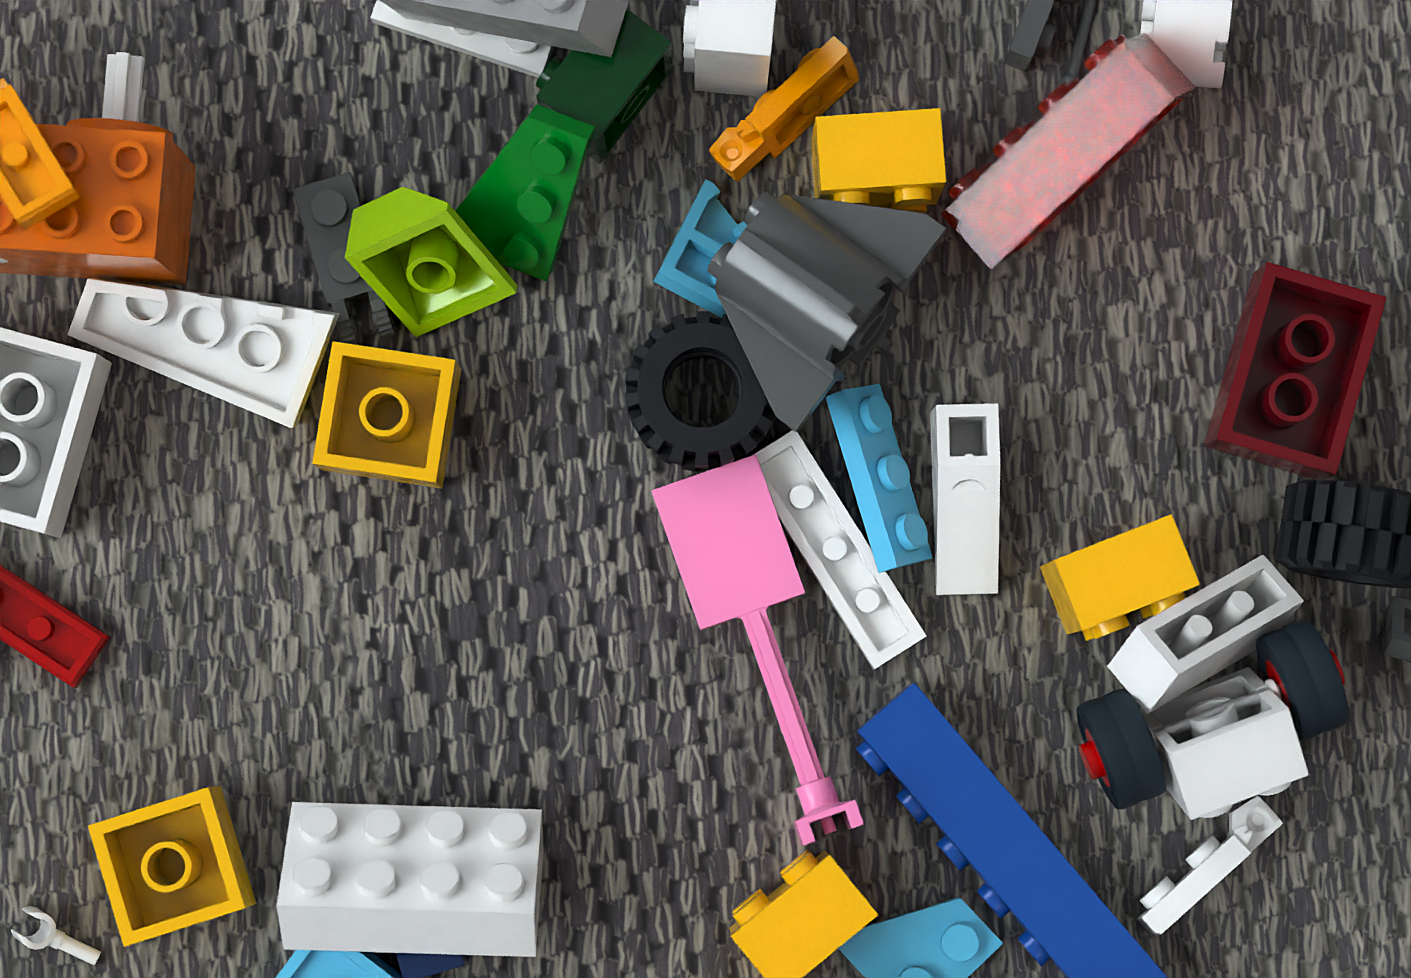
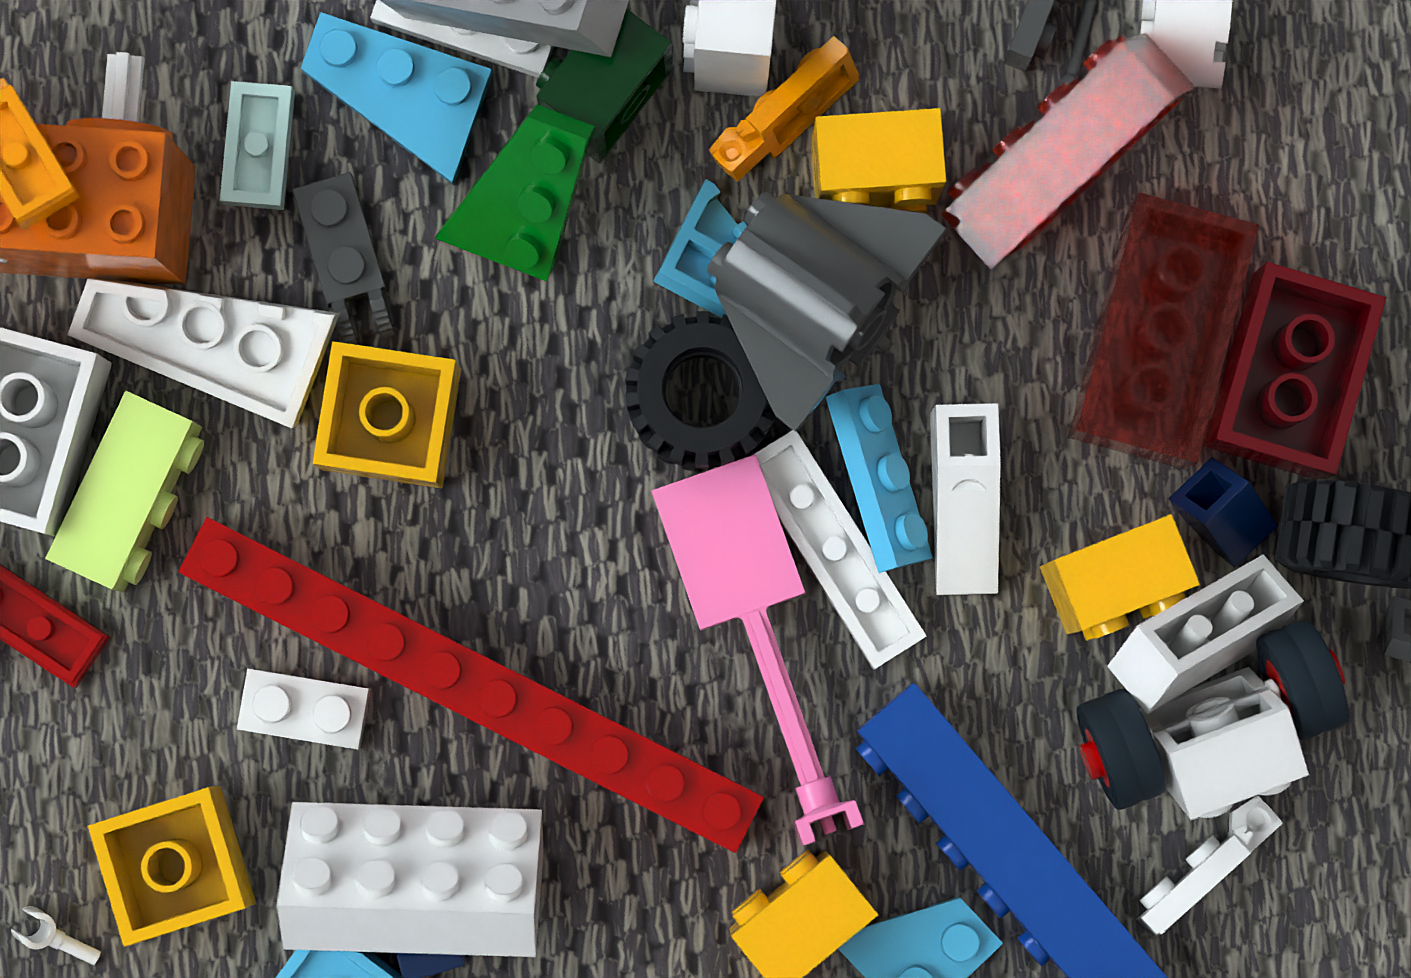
lime slope [345,186,518,337] -> none
none -> yellowish green brick [45,390,204,592]
none -> red brick [178,517,764,854]
none -> light aqua plate [220,81,295,210]
none -> white plate [237,668,371,750]
none -> medium azure wing [301,12,493,186]
none -> clear red brick [1067,192,1259,469]
none -> dark blue brick [1168,457,1278,568]

